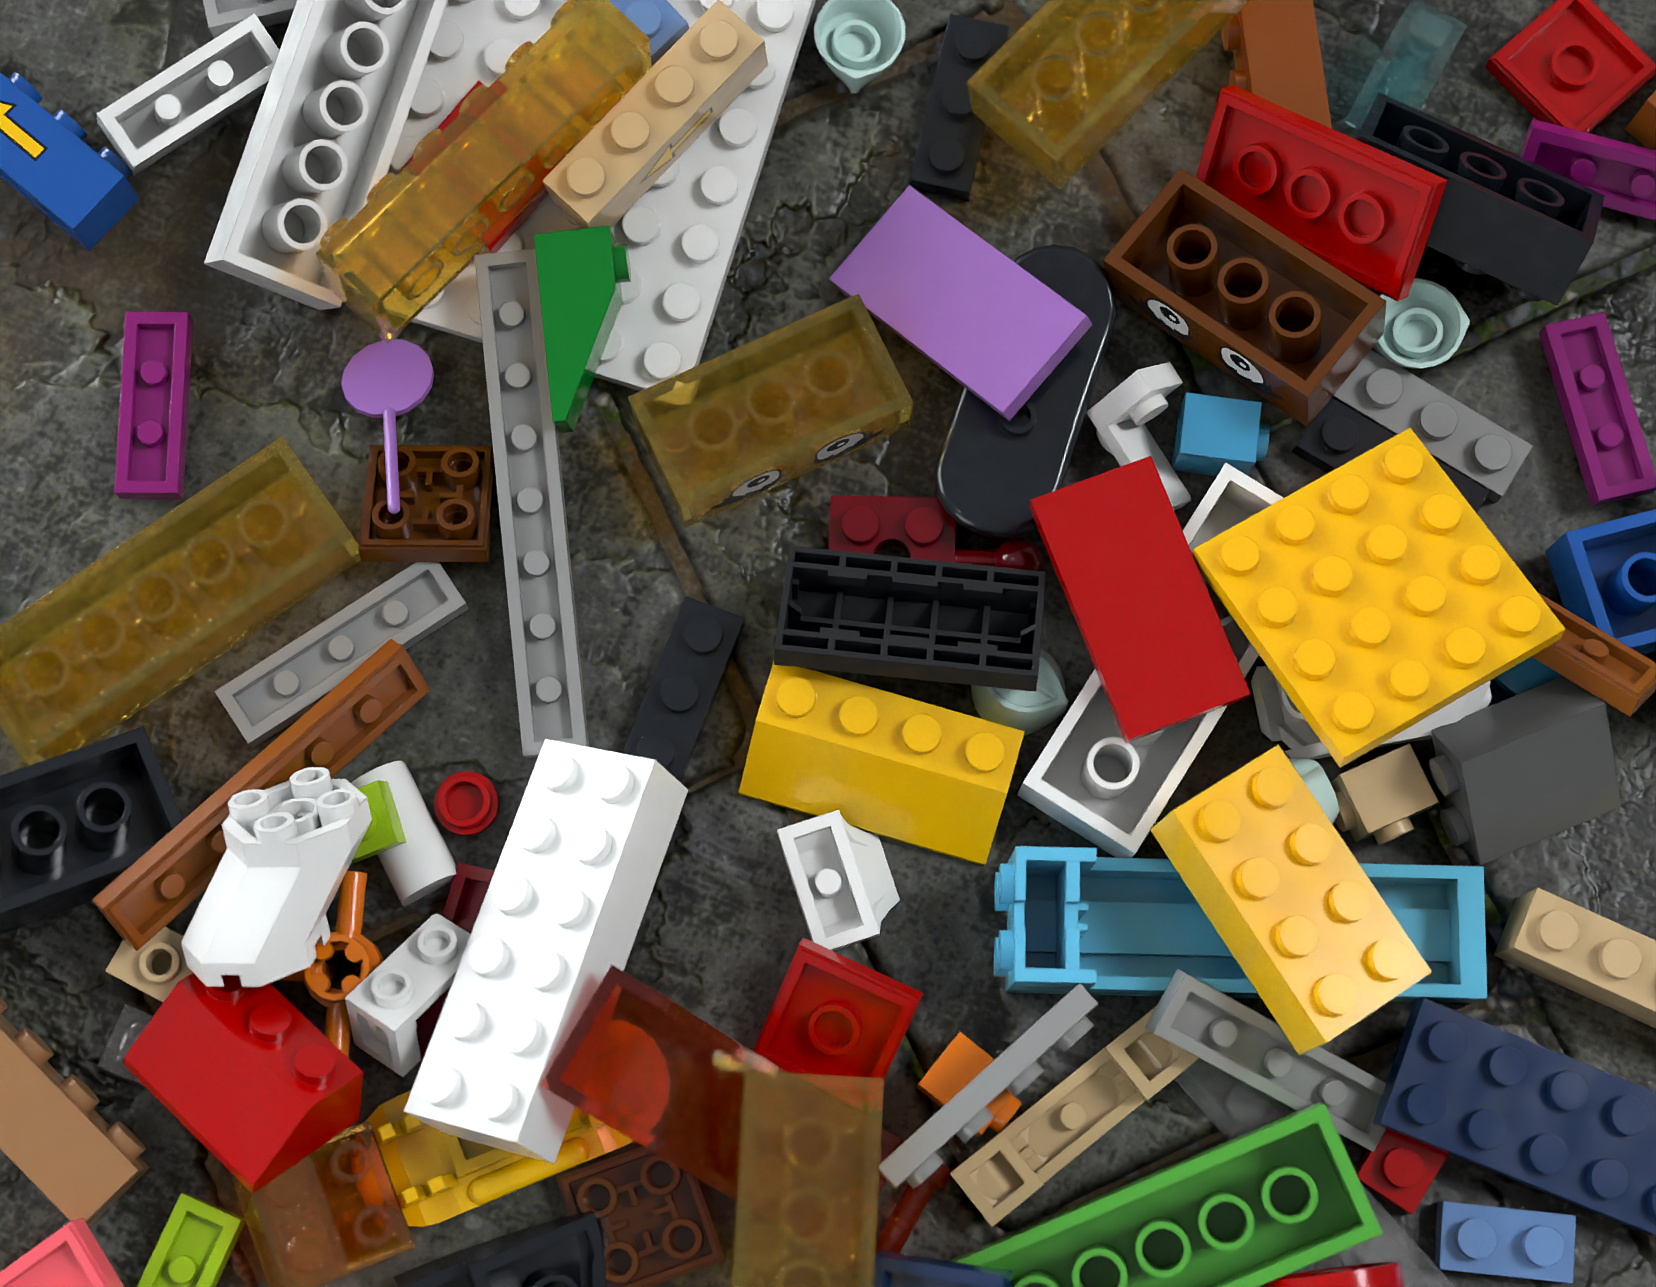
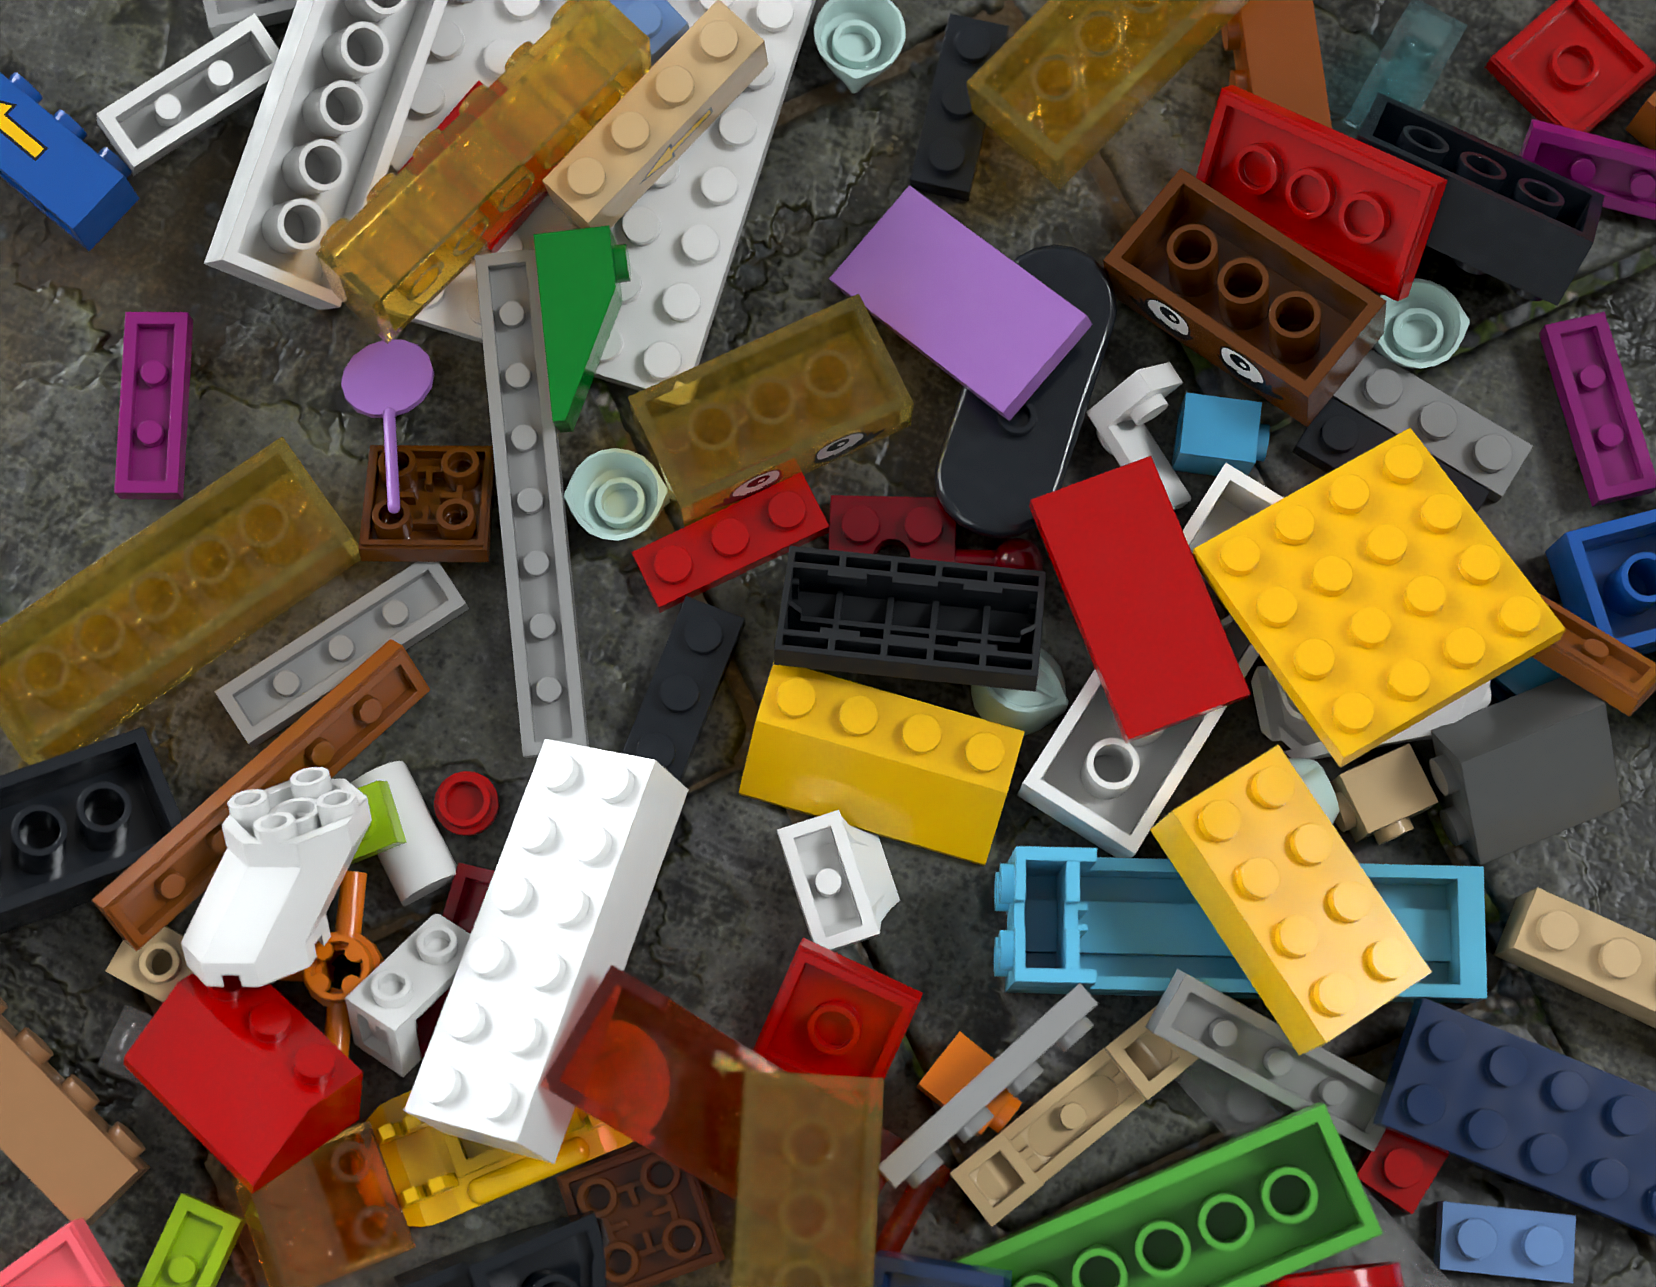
none -> light aqua hat [564,448,670,541]
none -> red plate [632,472,829,613]

